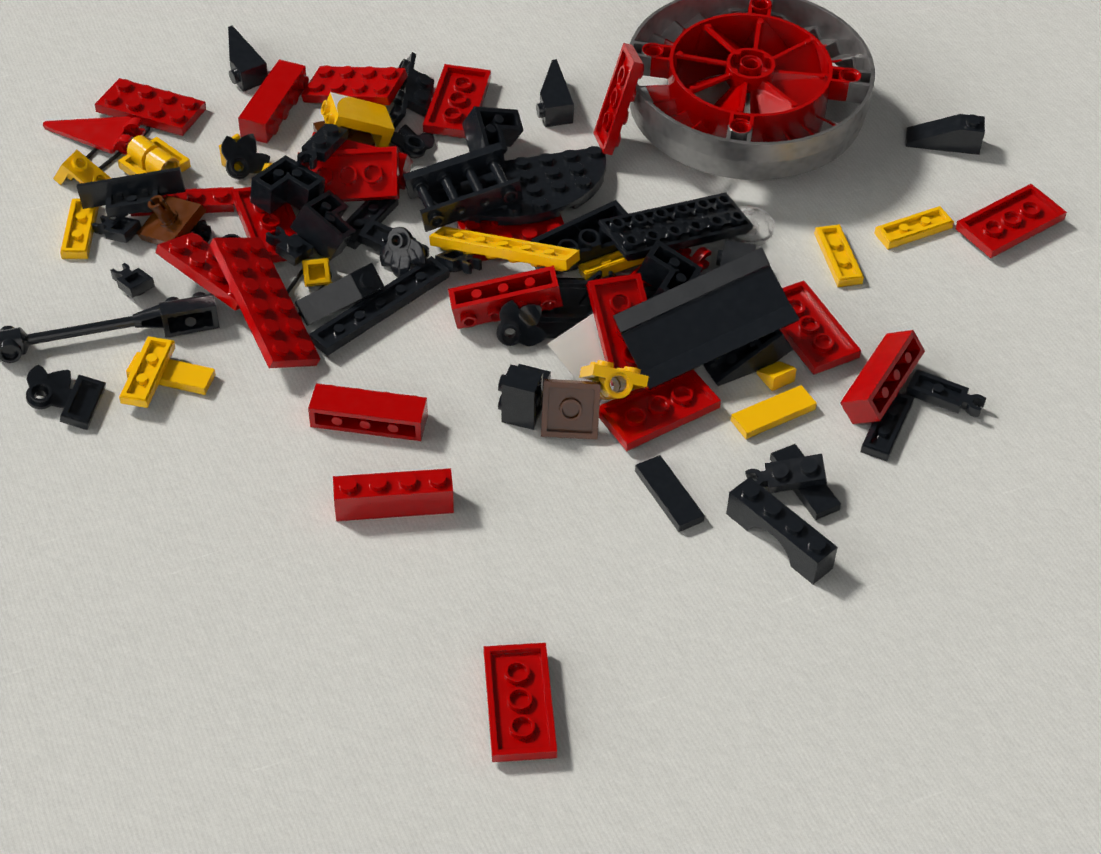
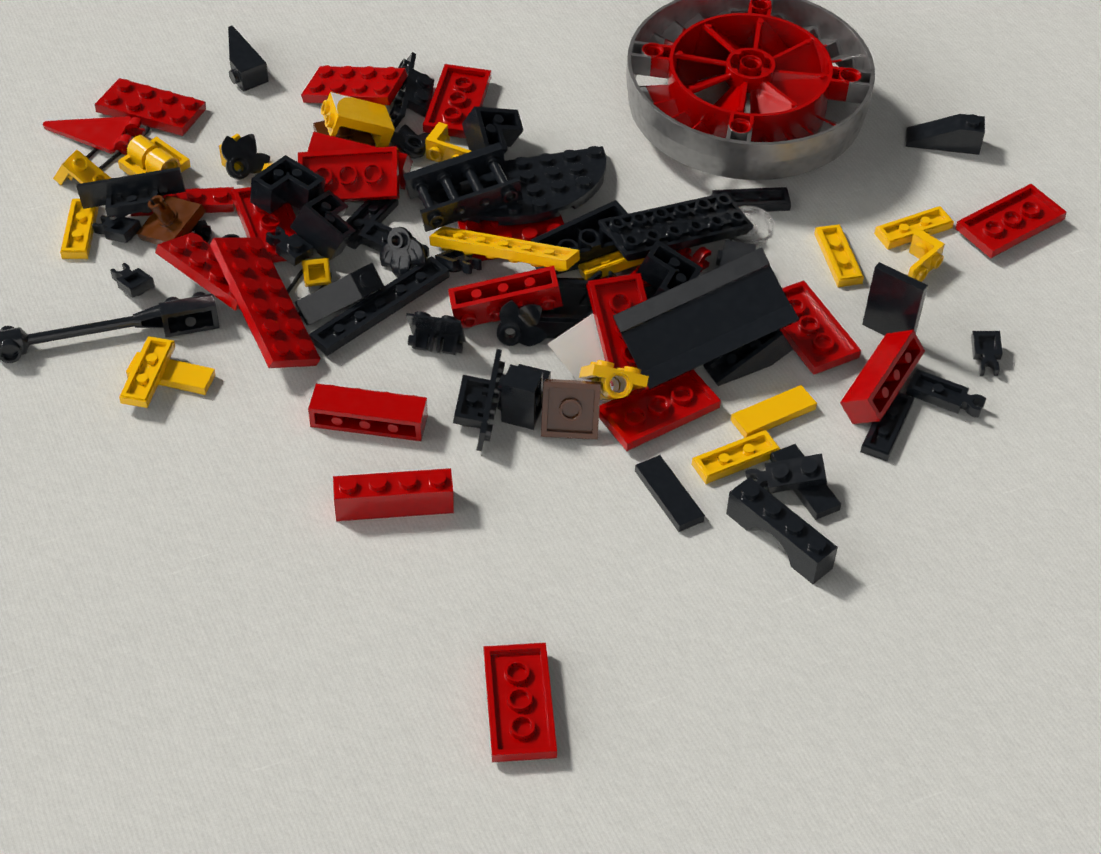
black plate [26,365,72,409] -> none
black tile [60,375,106,430] -> none
red brick [238,59,309,144] -> none
black plate [297,123,348,170] -> none
black slope [536,59,574,127] -> none
red plate [593,43,644,155] -> none
yellow slope [756,361,797,391] -> none
none -> black hinge [406,311,466,355]
none -> yellow bracket [425,122,471,162]
none -> black bracket [453,349,505,451]
none -> yellow tile [691,430,780,484]
none -> black tile [712,187,791,213]
none -> black tile [862,262,928,336]
none -> yellow bracket [908,229,945,282]
none -> black plate [971,331,1003,376]

